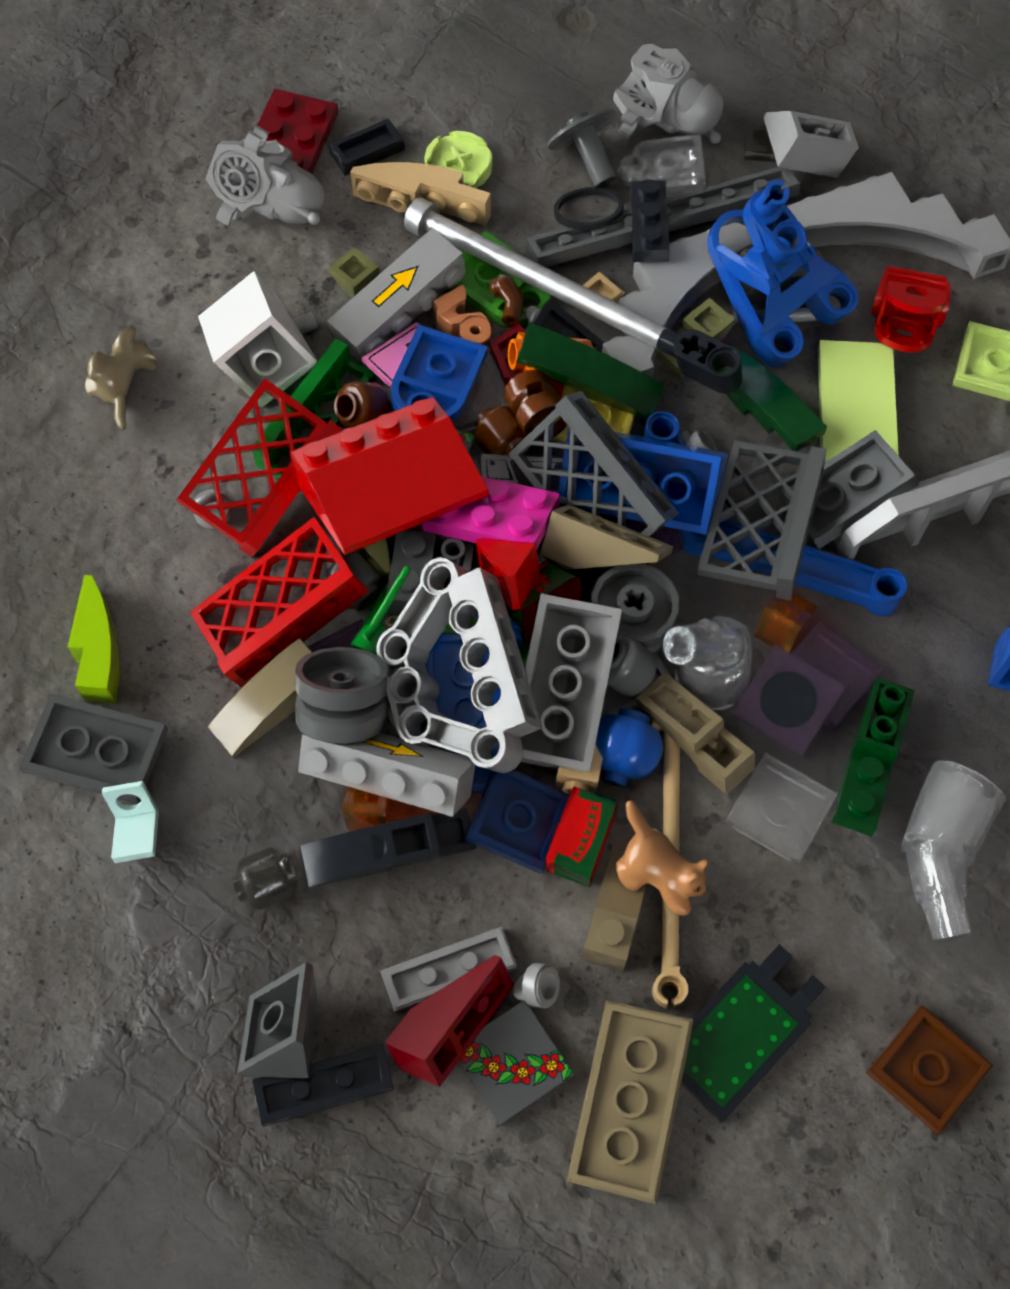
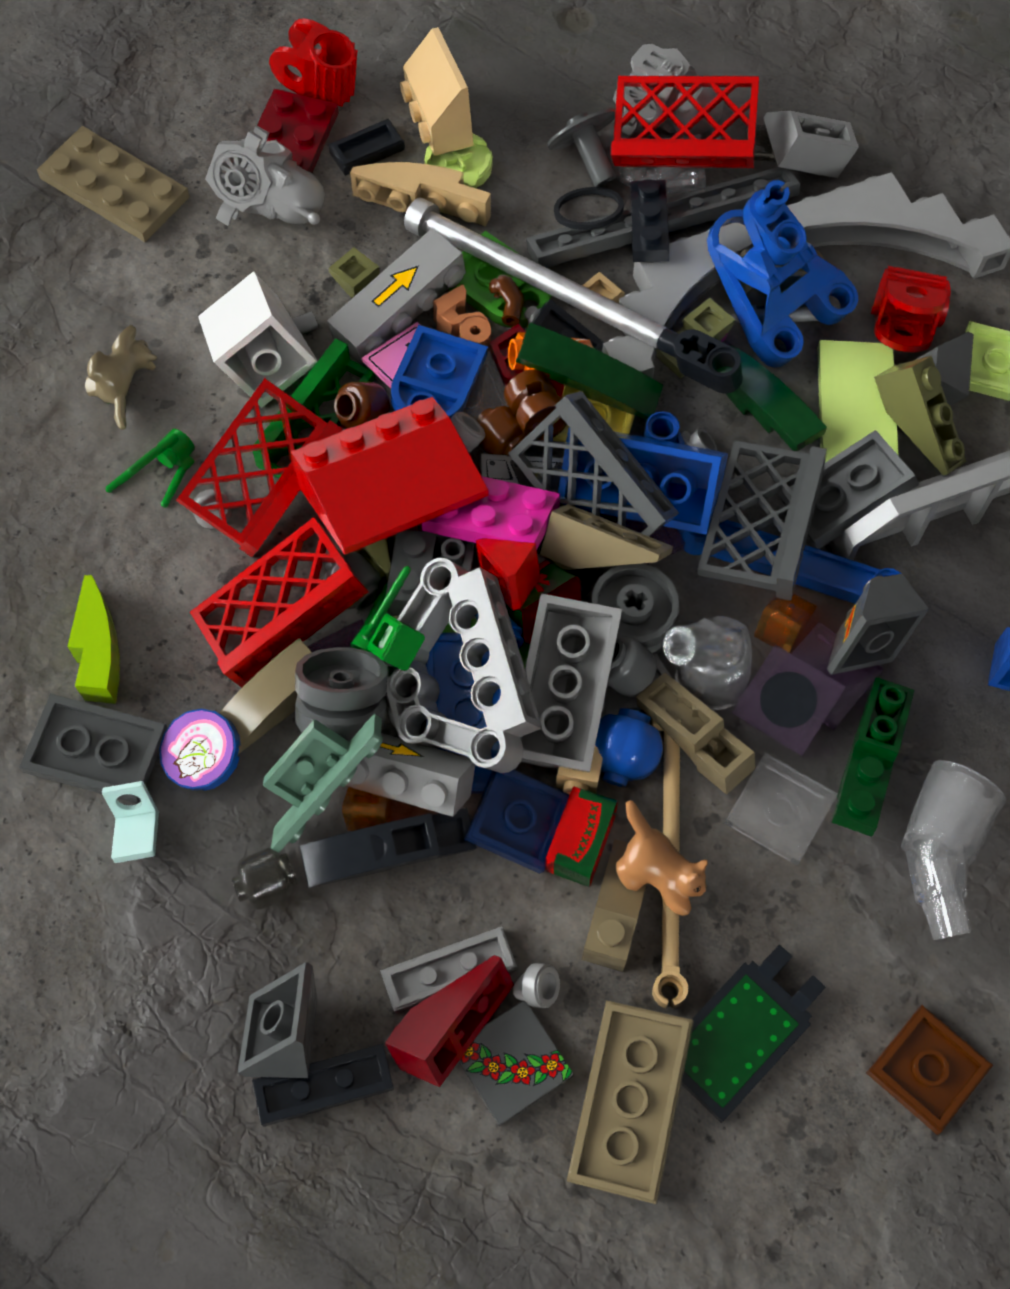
none -> dark tan plate [37,126,190,242]
none -> green plant [105,429,195,508]
none -> tile [159,708,241,791]
none -> sand green bracket [263,714,383,853]
none -> red piece [269,18,358,107]
none -> green slope [367,613,425,671]
none -> tan slope [400,27,474,156]
none -> light grey tile [451,412,485,453]
none -> red fence [611,76,759,168]
none -> dark grey slope [827,574,929,675]
none -> olive slope [874,356,967,475]
none -> dark grey slope [916,331,974,406]

